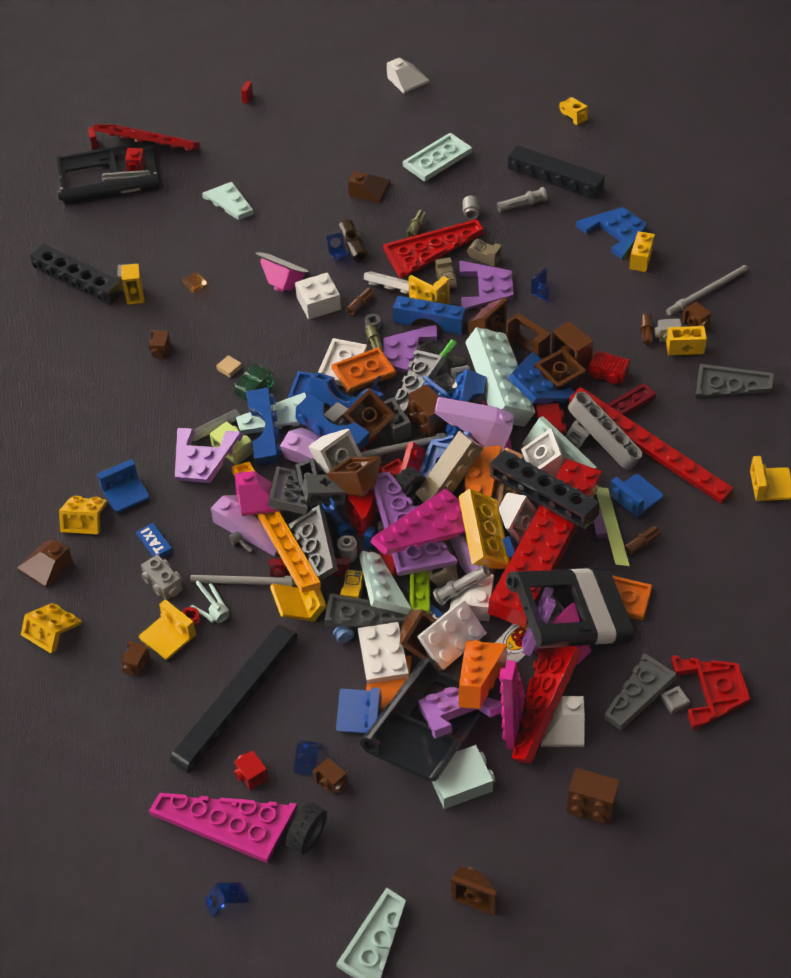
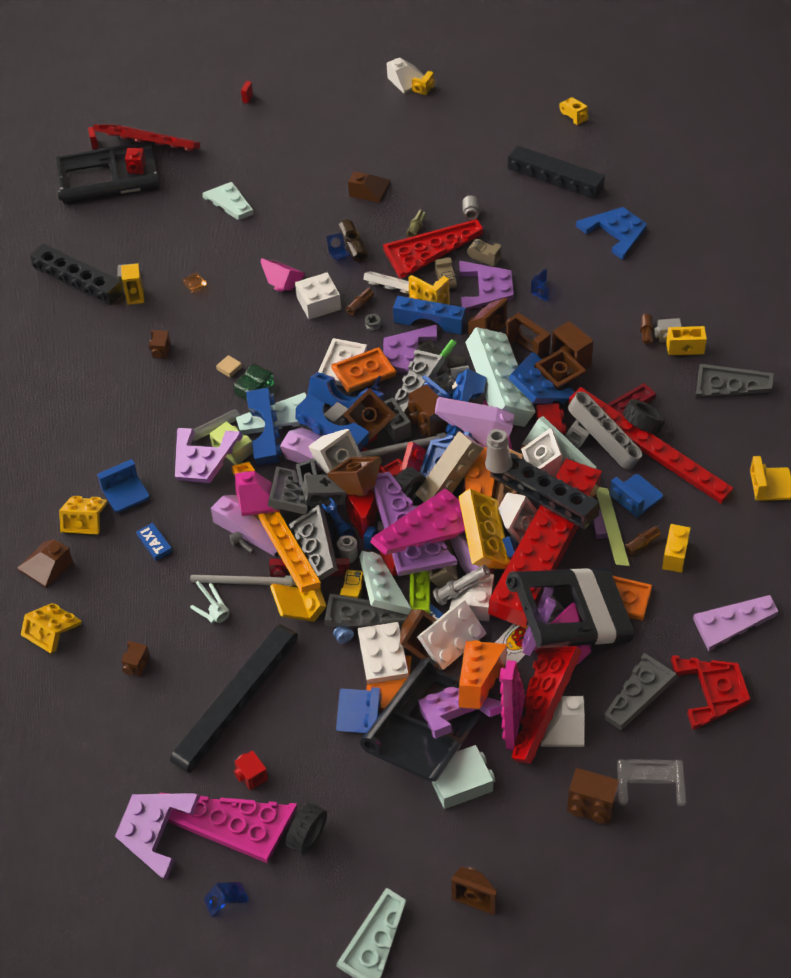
light grey axle [102,170,150,182] -> none
yellow bracket [139,599,196,660] -> none
light grey brick [141,554,182,600] -> none
red bush [182,607,200,627] -> none
white sticker [256,252,308,272] -> none
blue tile [288,371,314,398] -> none
clear blue bracket [293,740,322,776] -> none
reddish brown brick [312,757,348,795] -> none
olive axle [365,324,383,352] -> none
light aqua plate [403,133,472,182] -> none
light grey pin [497,187,547,213] -> none
red brick [588,350,630,385] -> none
yellow brick [629,231,655,272] -> none
light grey tile [660,686,690,714] -> none
light grey bar [666,265,748,315] -> none
reddish brown brick [682,302,711,329] -> none
none -> wing [115,793,200,879]
none -> yellow bracket [412,71,435,95]
none -> light grey plant [485,429,513,473]
none -> clear plate [617,759,686,806]
none -> black tyre [623,399,666,434]
none -> yellow brick [662,524,690,573]
none -> lavender wing [693,595,778,652]

